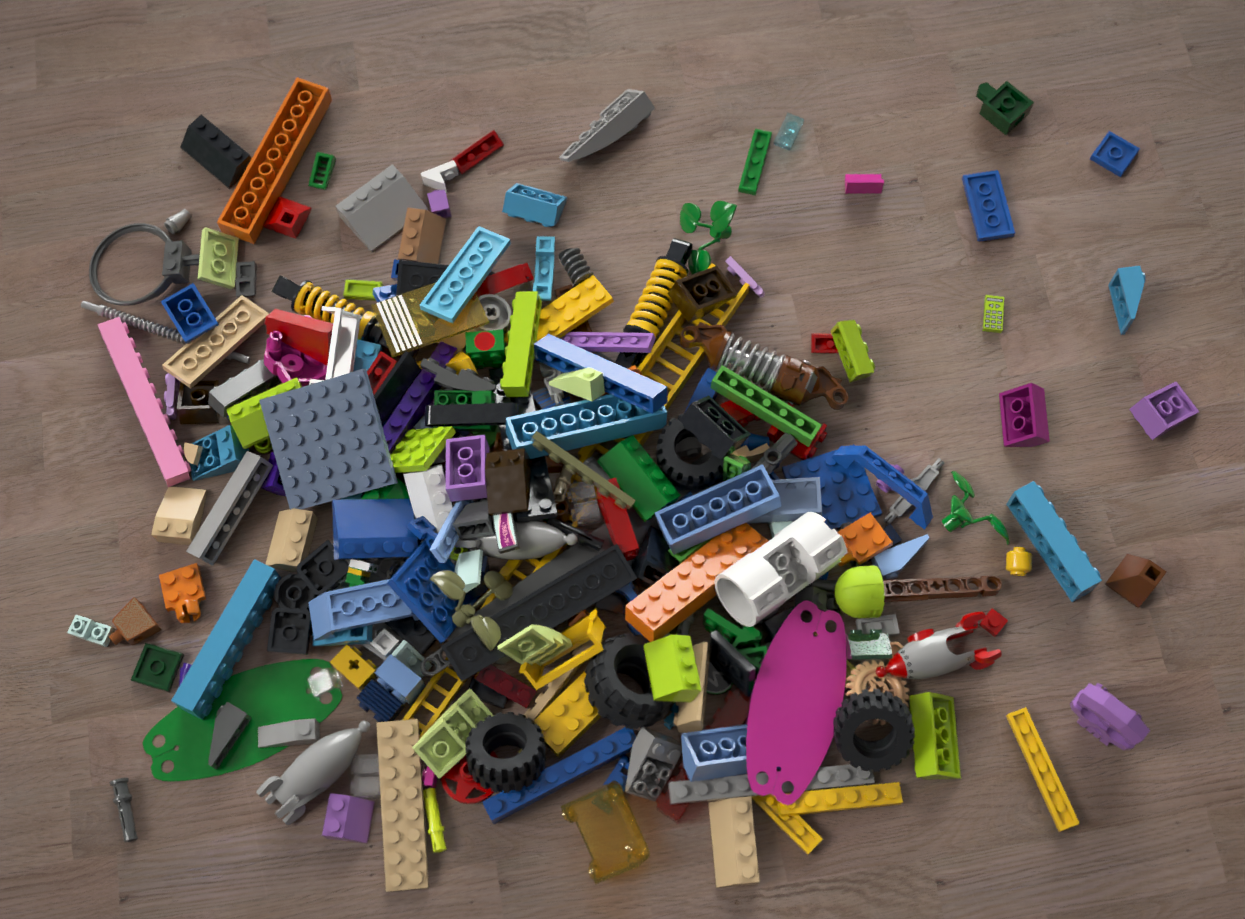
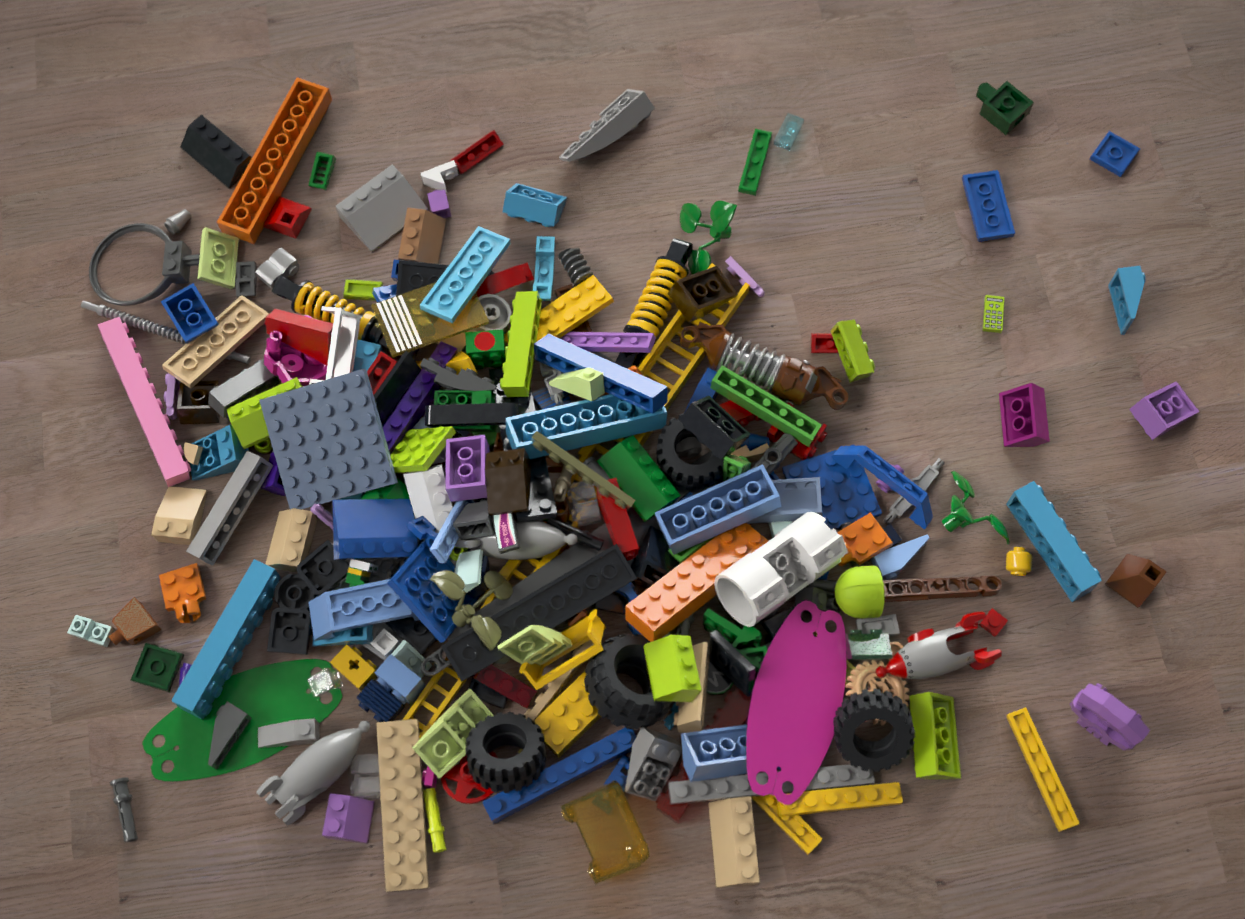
dark pink panel [845,174,884,194] -> none
none -> light grey brick [256,247,299,289]
none -> lavender axle [311,503,333,530]

